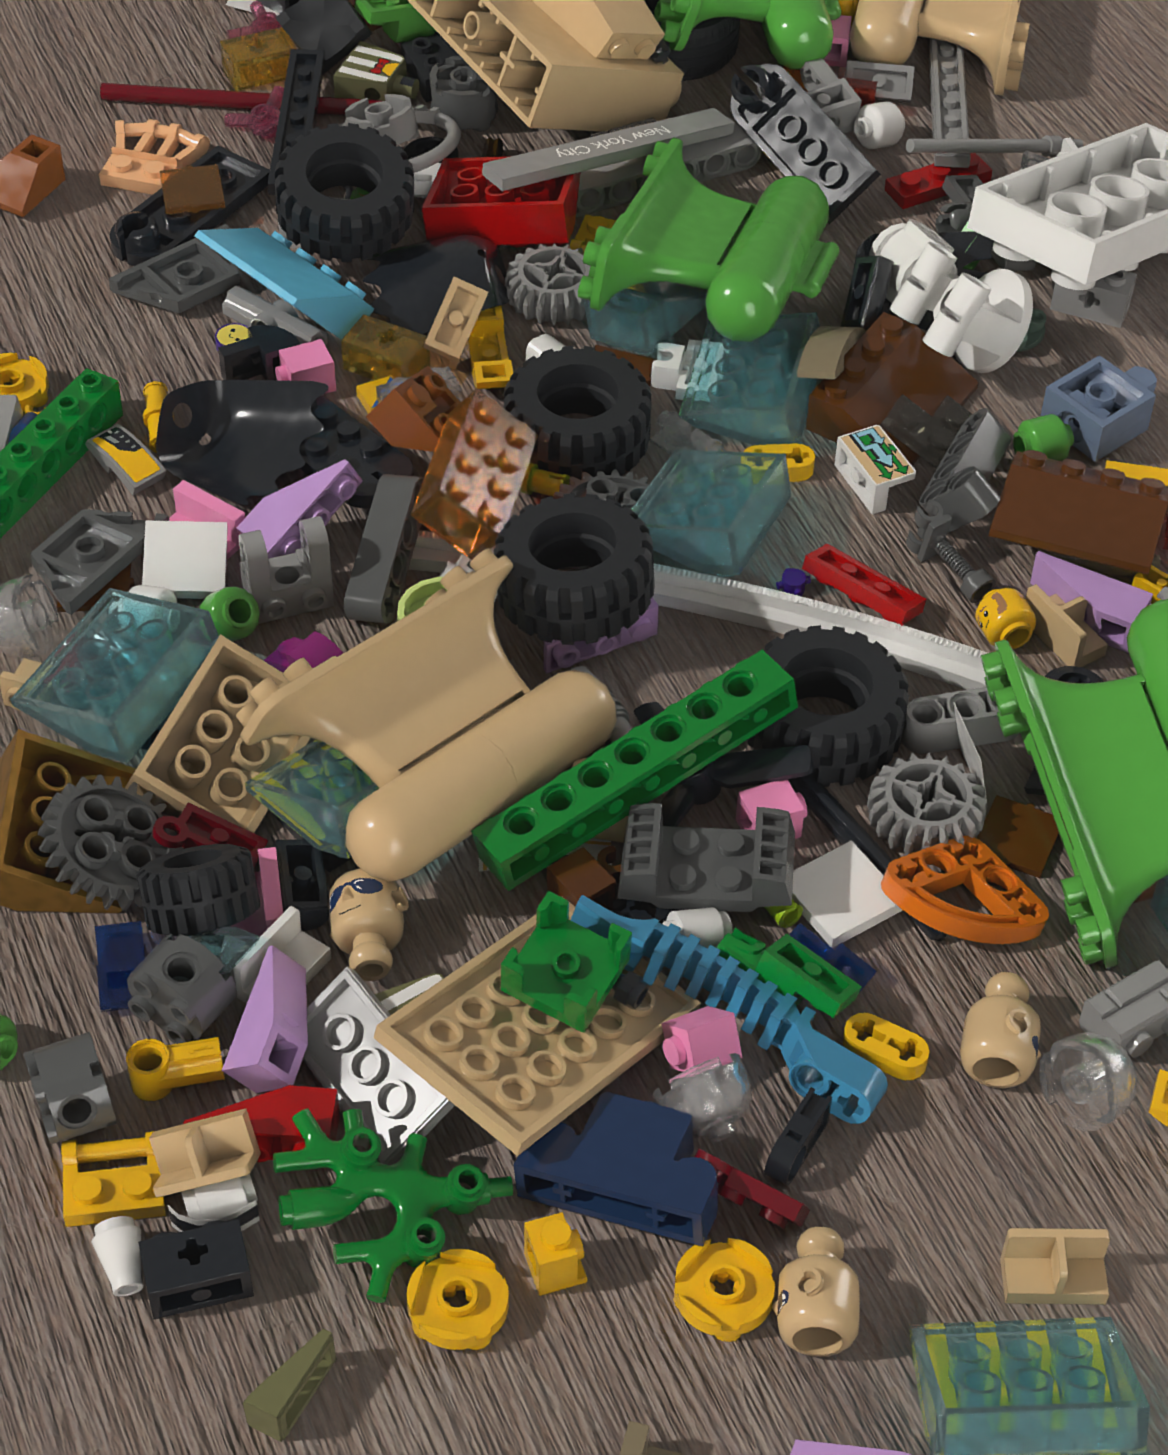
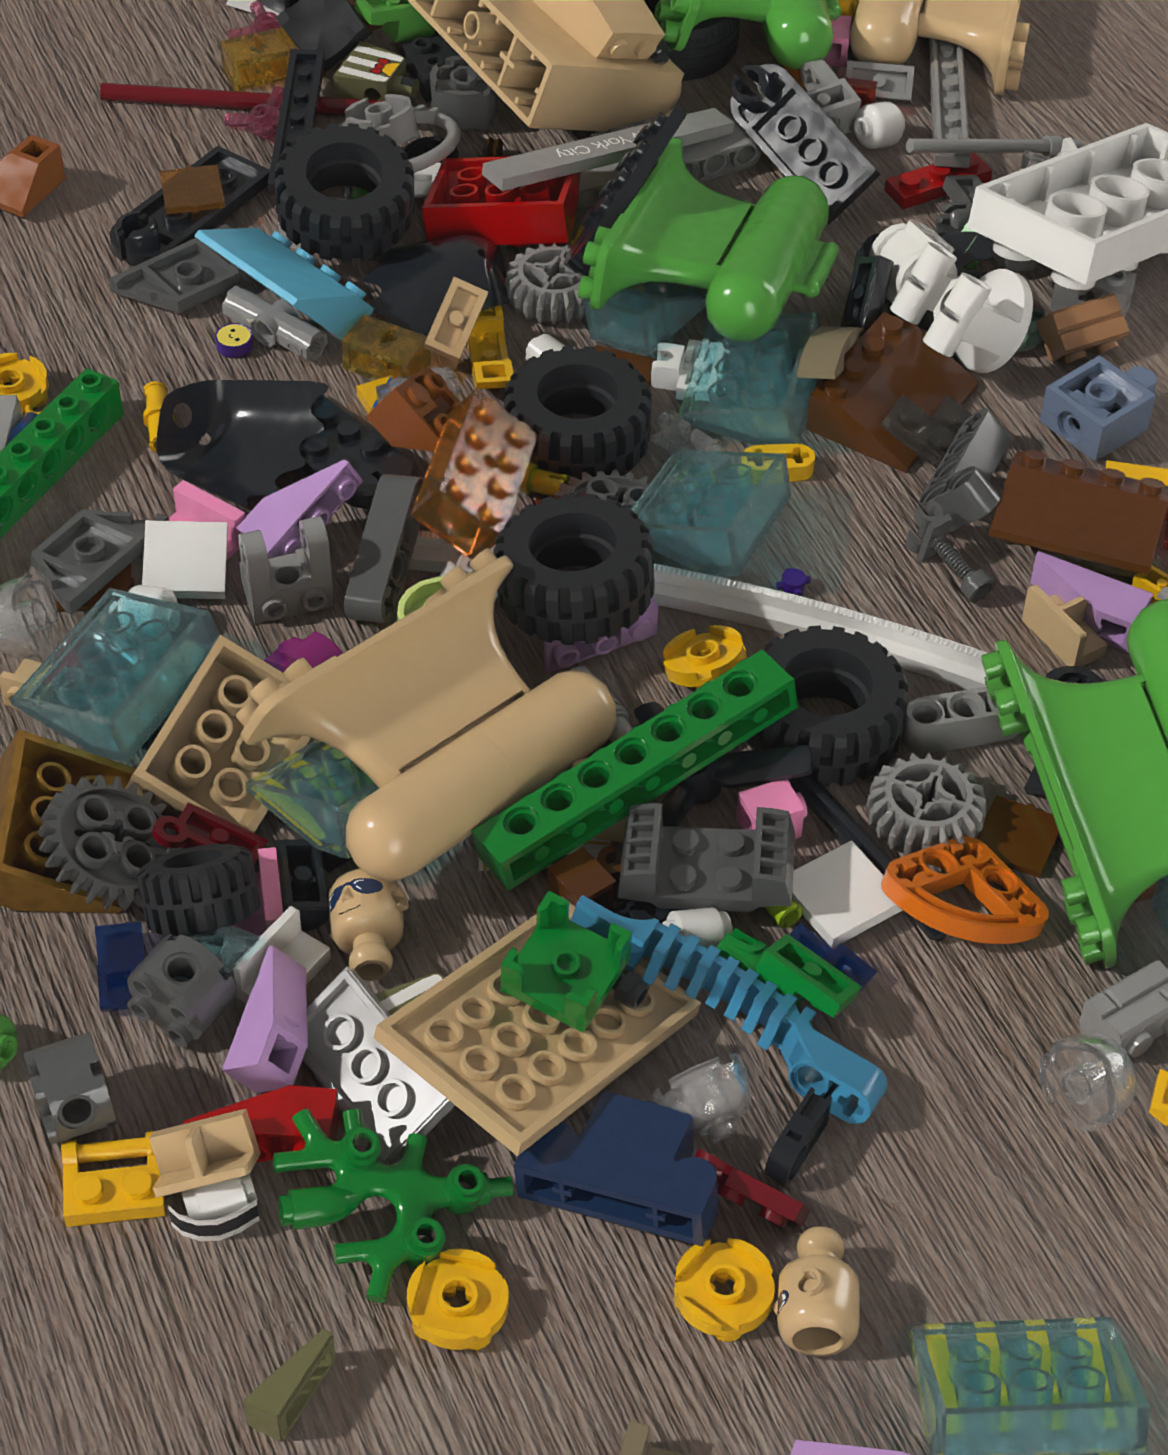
slope [85,424,167,496] -> none
white cone [91,1216,143,1297] -> none
light nougat plate [99,119,210,195] -> none
yellow piece [126,1037,225,1101] -> none
black brick [138,1219,254,1320] -> none
bright green head [198,586,260,642] -> none
black brick [218,325,300,380] -> none
bright pink brick [275,339,336,394] -> none
yellow brick [524,1212,587,1296] -> none
bright pink brick [661,1006,743,1076] -> none
red plate [802,544,927,626] -> none
panel [834,425,916,515] -> none
yellow beam [842,1013,930,1081] -> none
white sticker [953,702,988,807] -> none
tan piece [960,972,1041,1088] -> none
yellow head [975,588,1037,649] -> none
tan panel [1000,1228,1110,1305] -> none
bright green head [1013,414,1074,462] -> none
none -> black plate [563,105,687,276]
none -> yellow plate [663,625,748,690]
none -> medium nougat brick [1037,293,1129,365]

